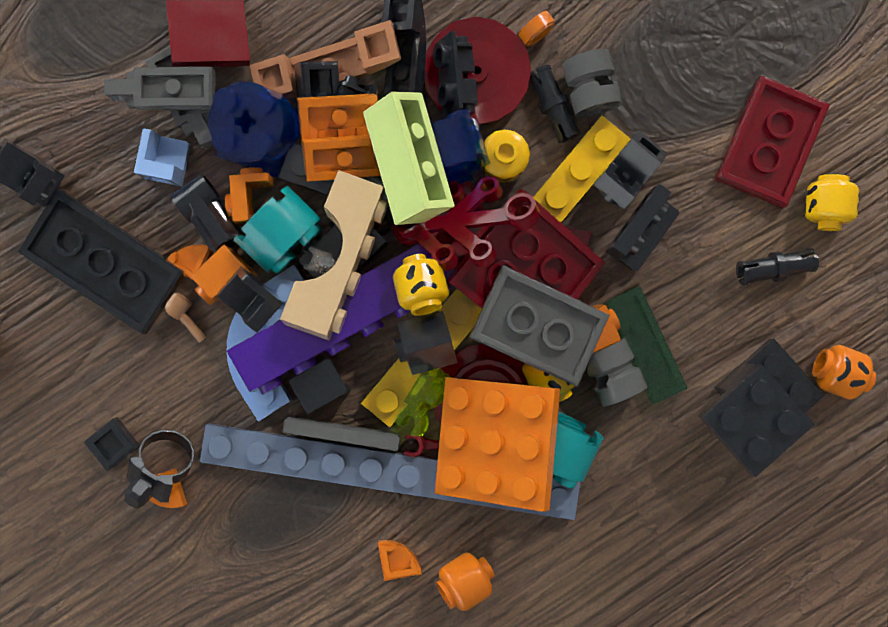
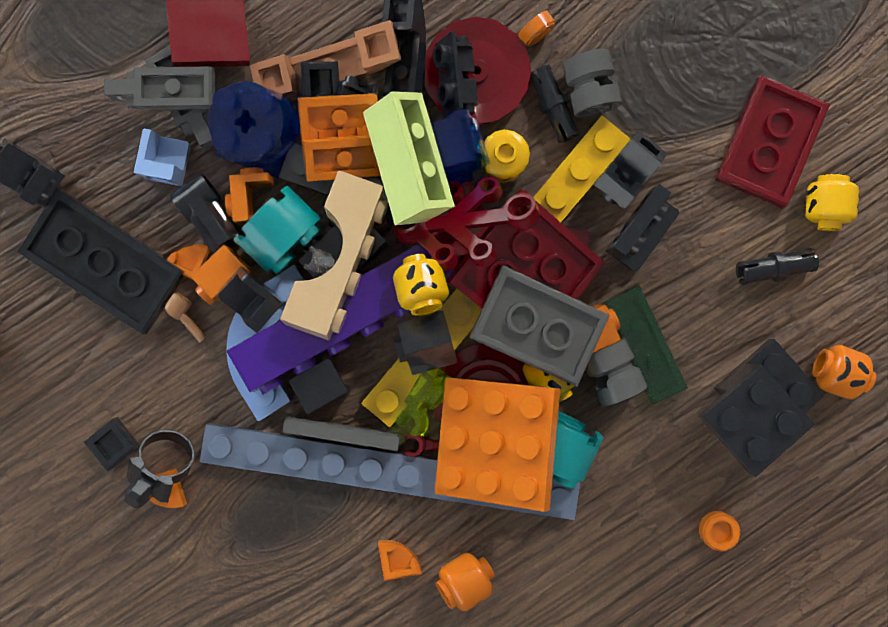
none -> orange tile [699,511,740,551]

